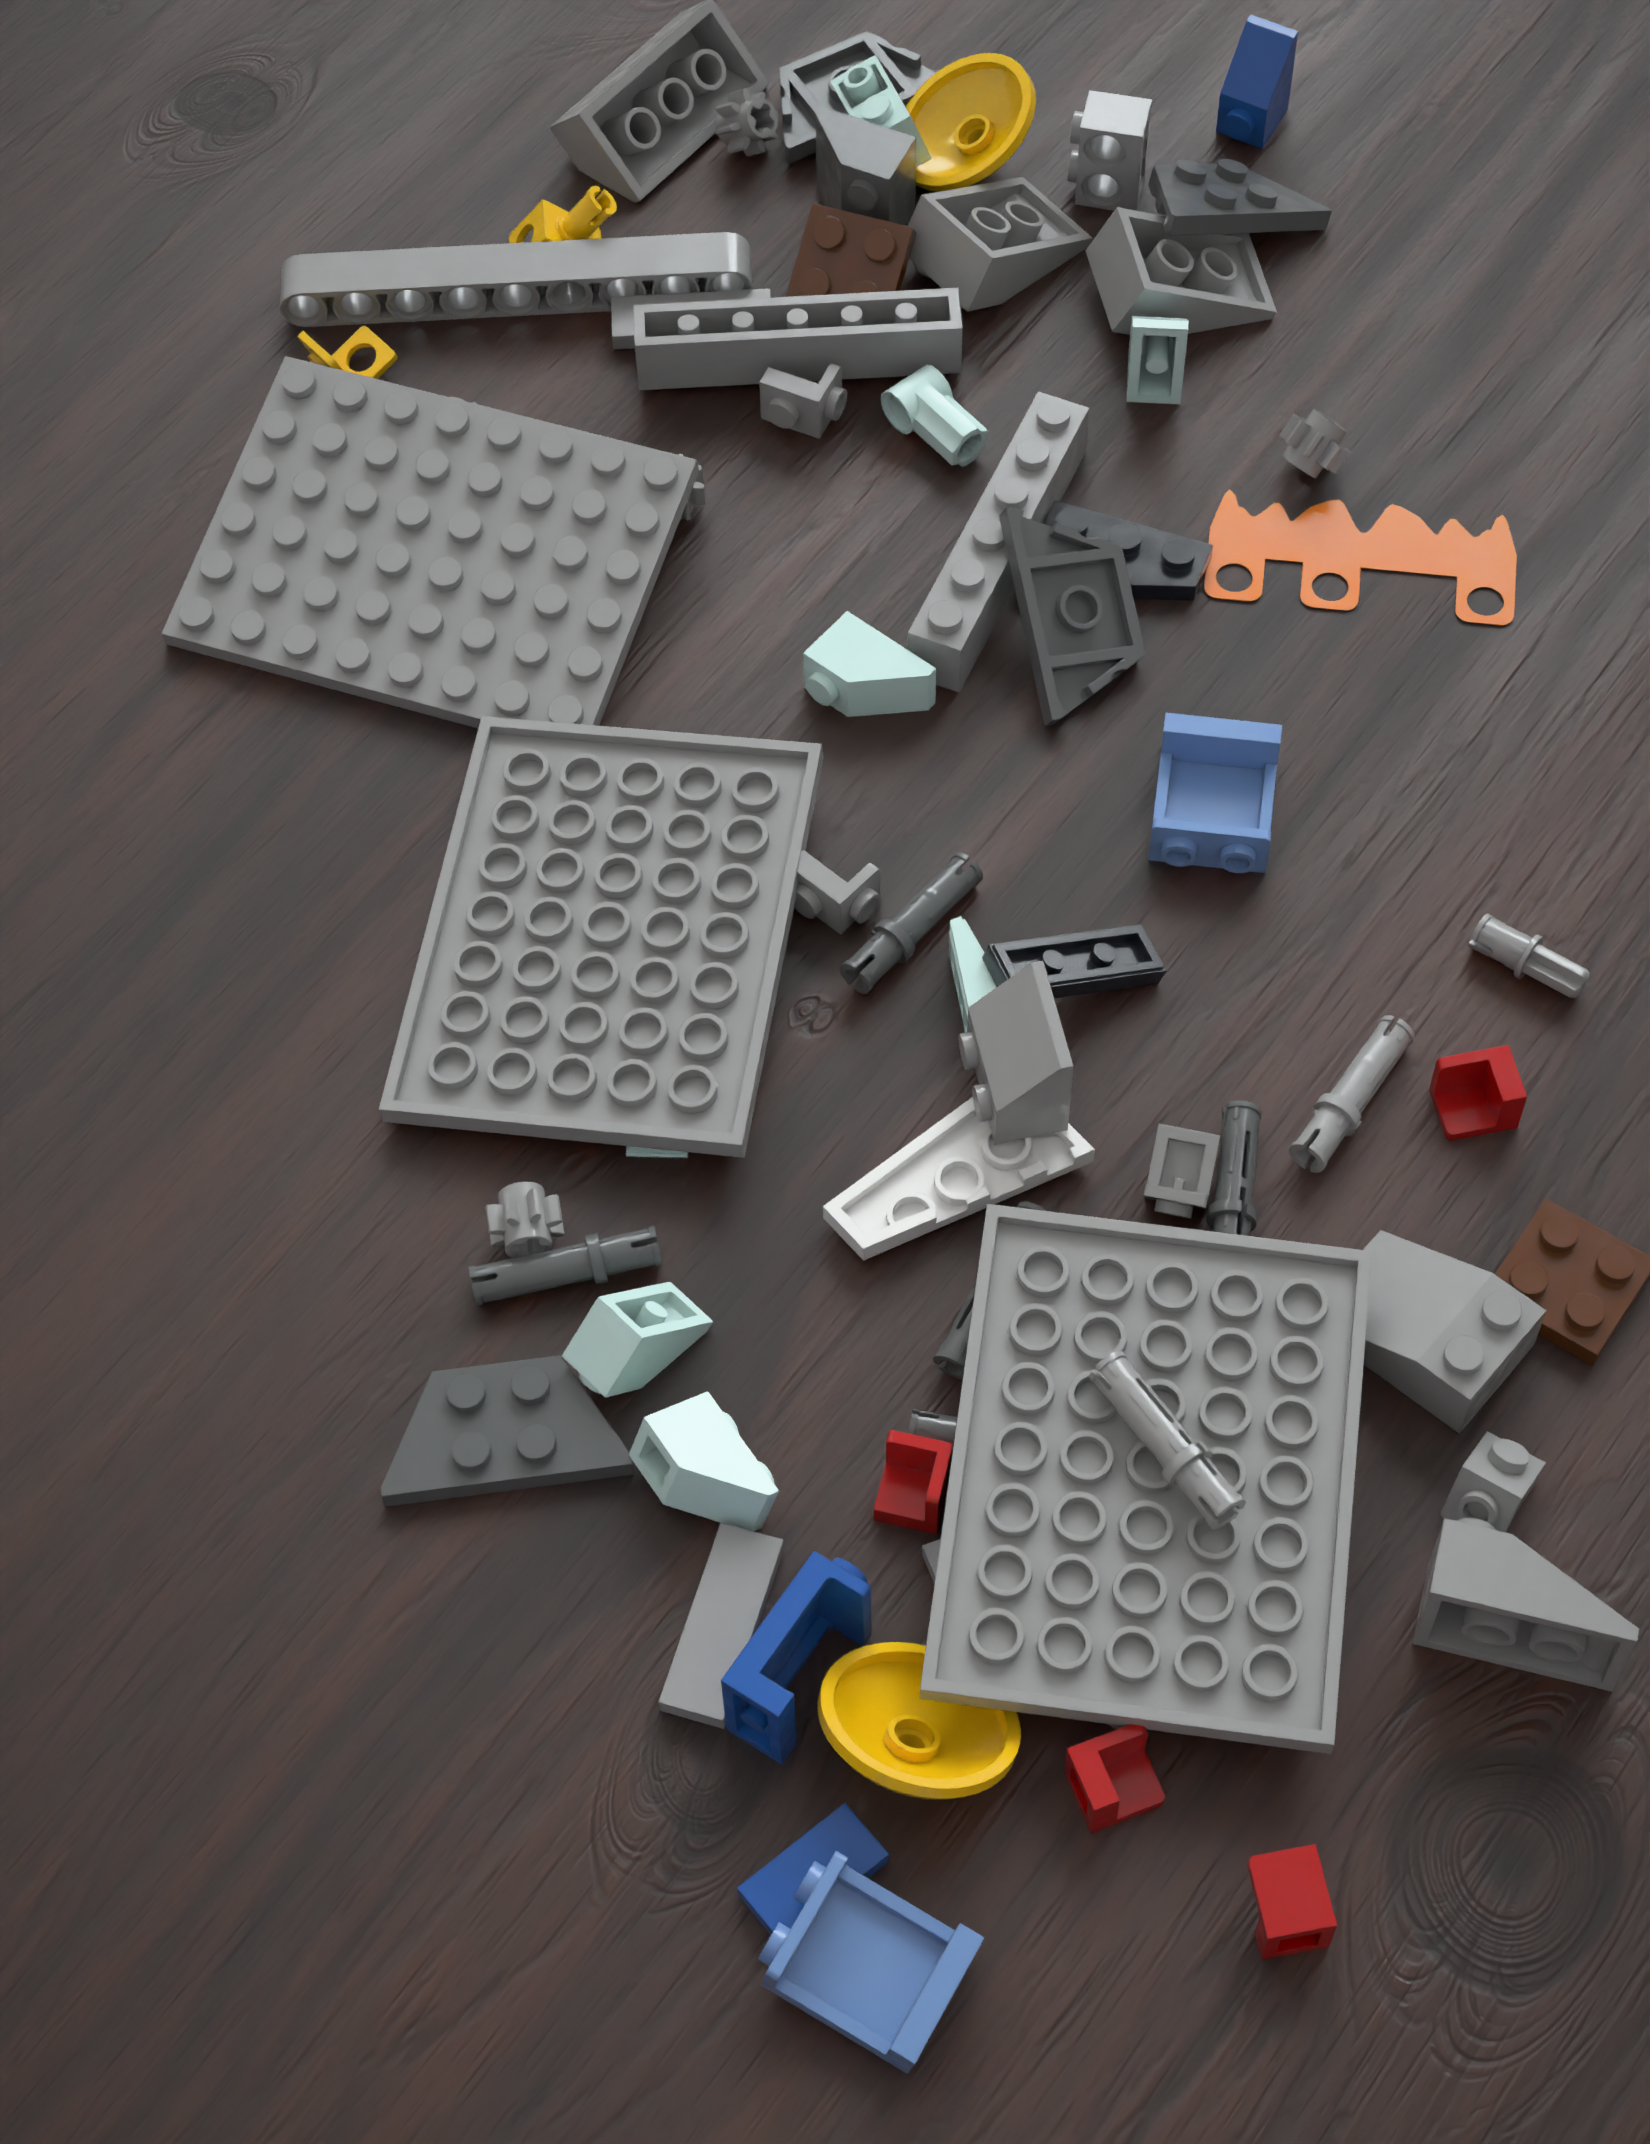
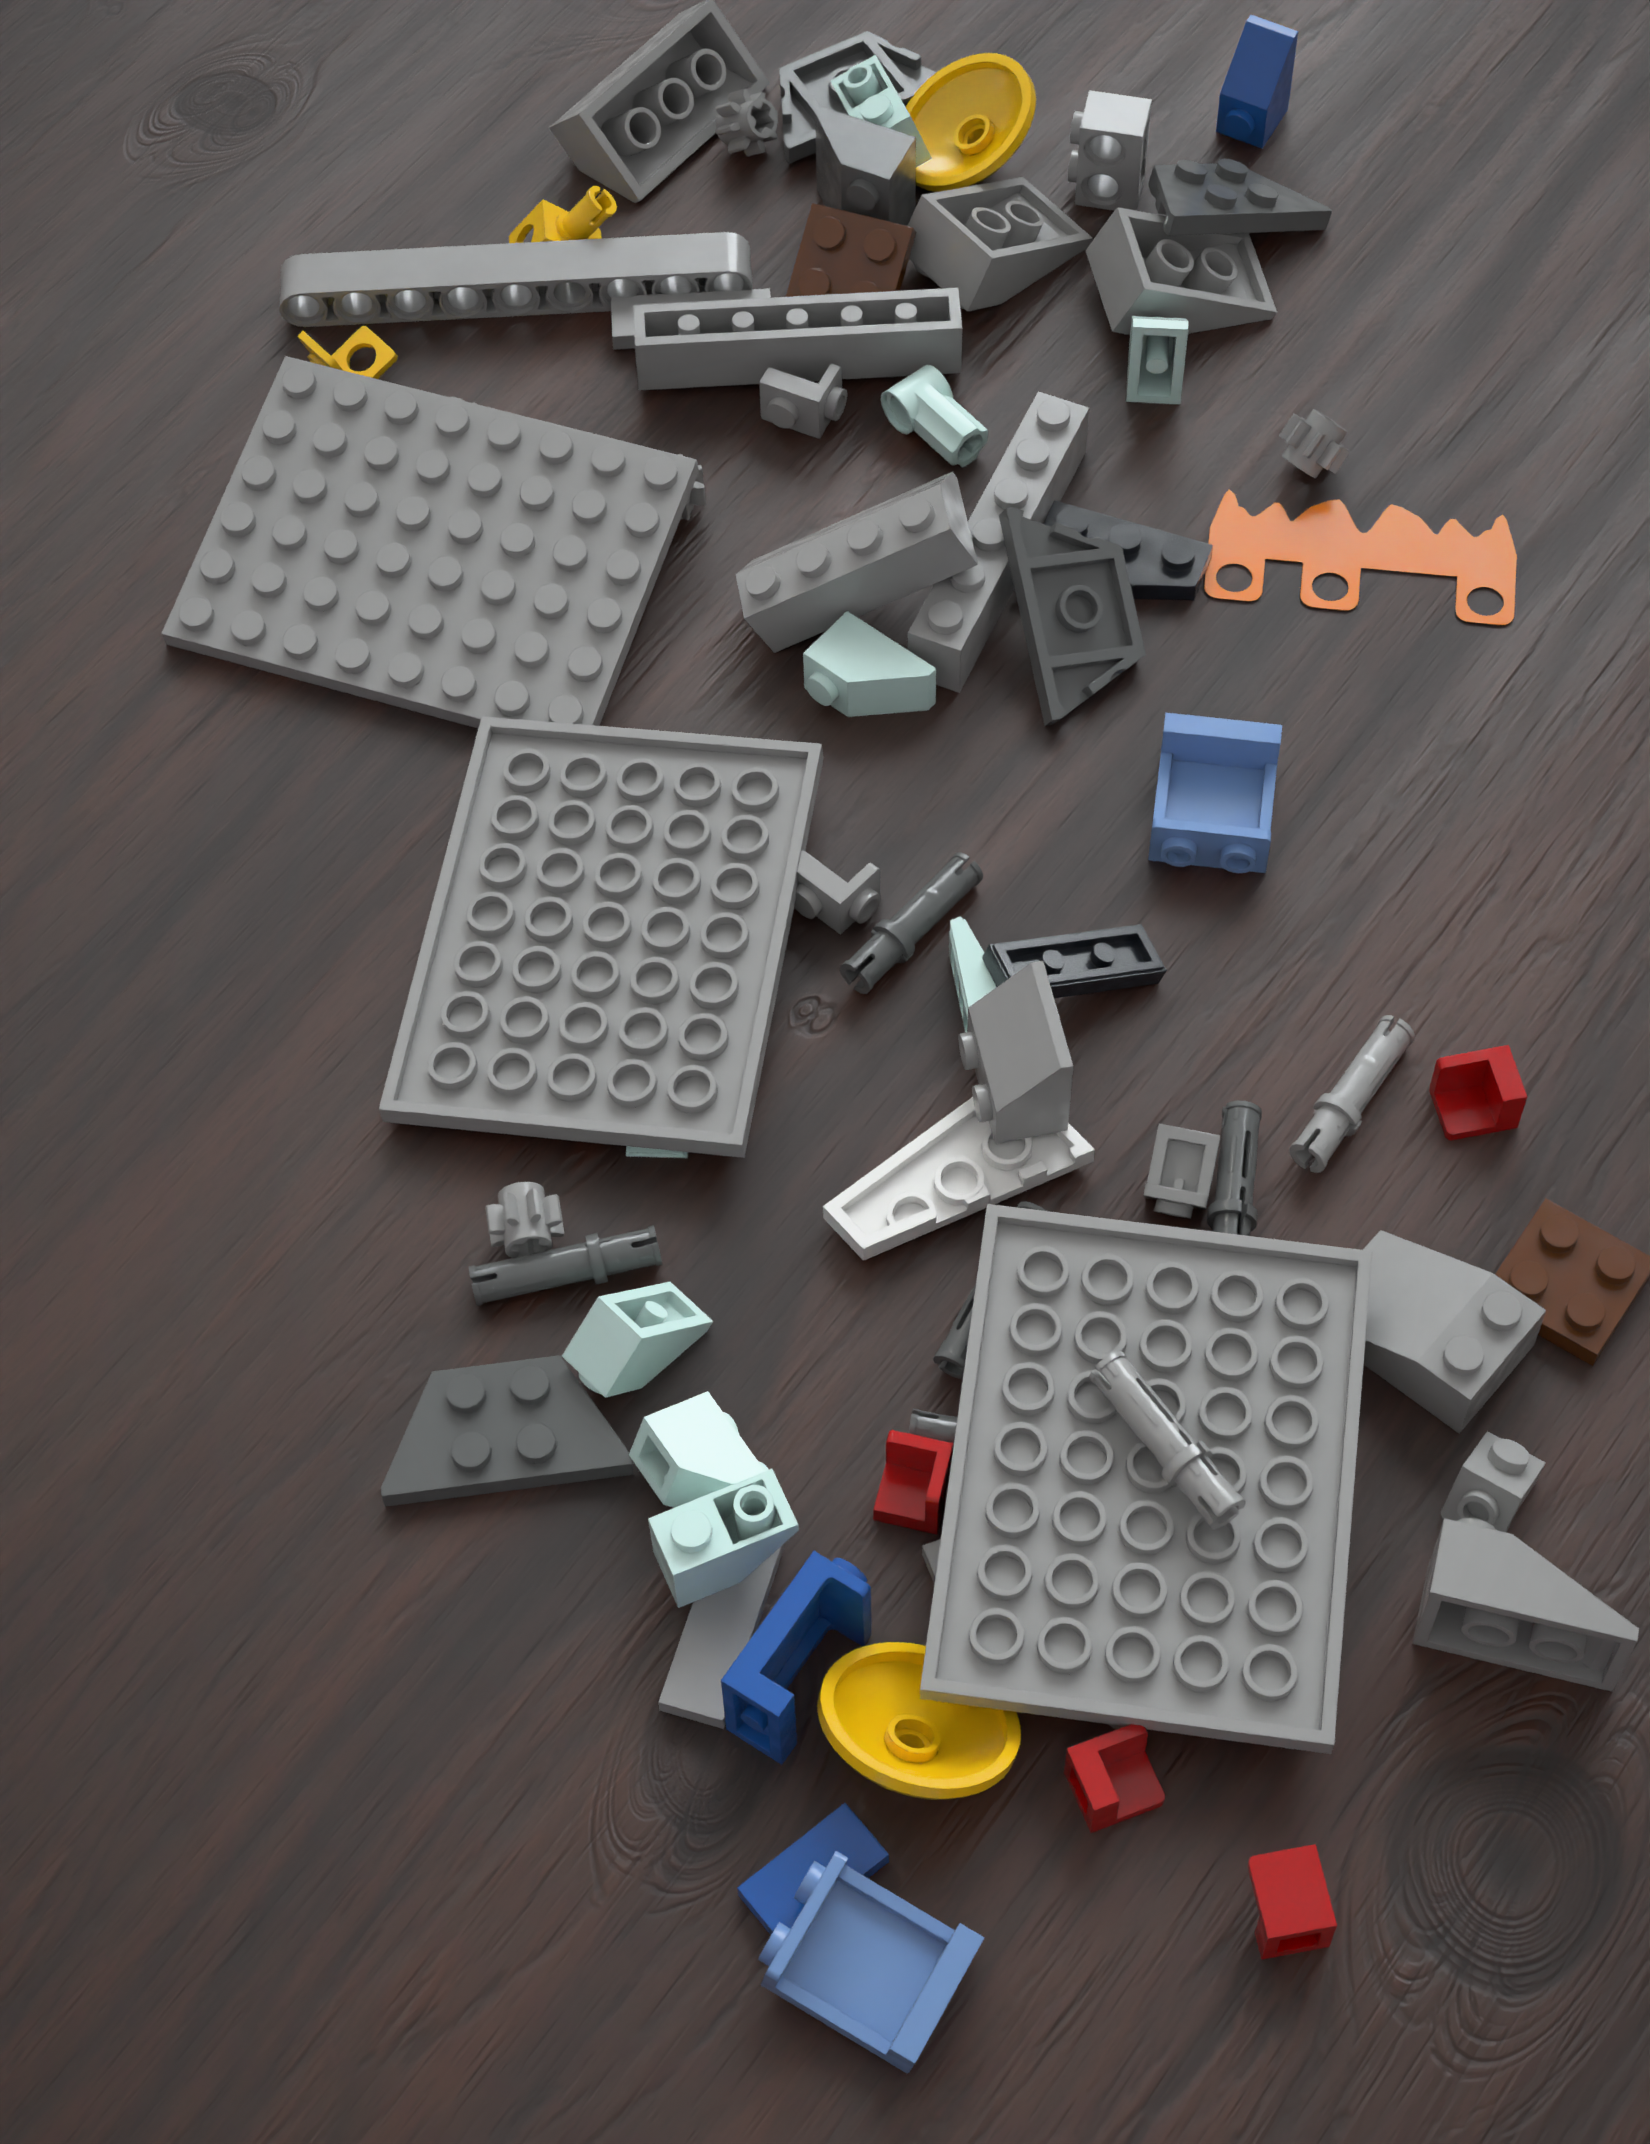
light grey axle [1468,913,1589,998] -> none
none -> light aqua slope [648,1469,799,1608]
none -> light grey slope [736,471,978,653]

